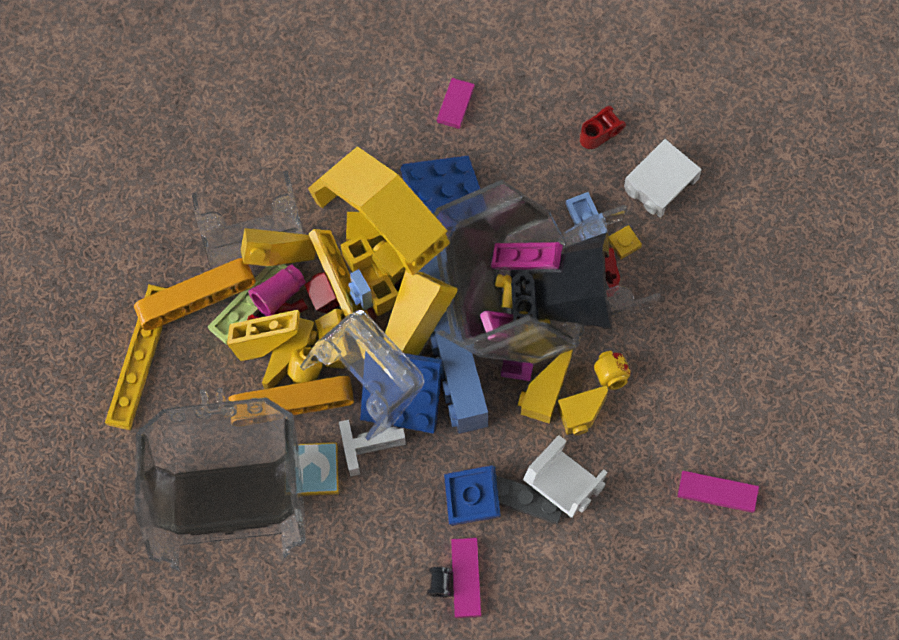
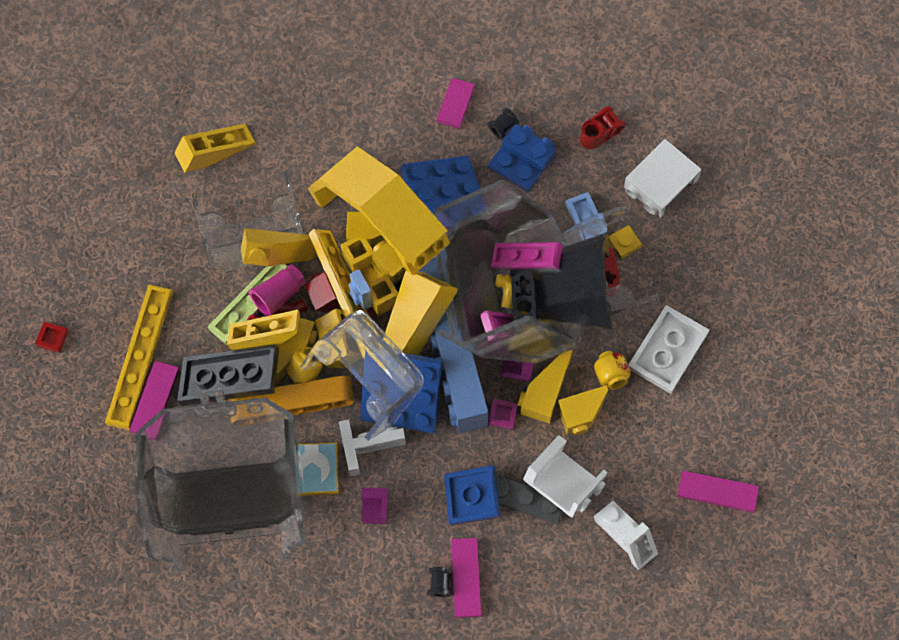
light orange beam [134,258,256,330] -> none
none -> red tile [35,321,69,353]
none -> dark pink tile [130,361,180,439]
none -> yellow slope [175,124,256,172]
none -> black plate [177,344,279,406]
none -> magenta panel [361,487,389,525]
none -> black bush [487,108,519,139]
none -> blue plate [488,124,556,193]
none -> dark pink tile [488,399,518,430]
none -> white bracket [593,501,658,570]
none -> white plate [628,305,709,394]

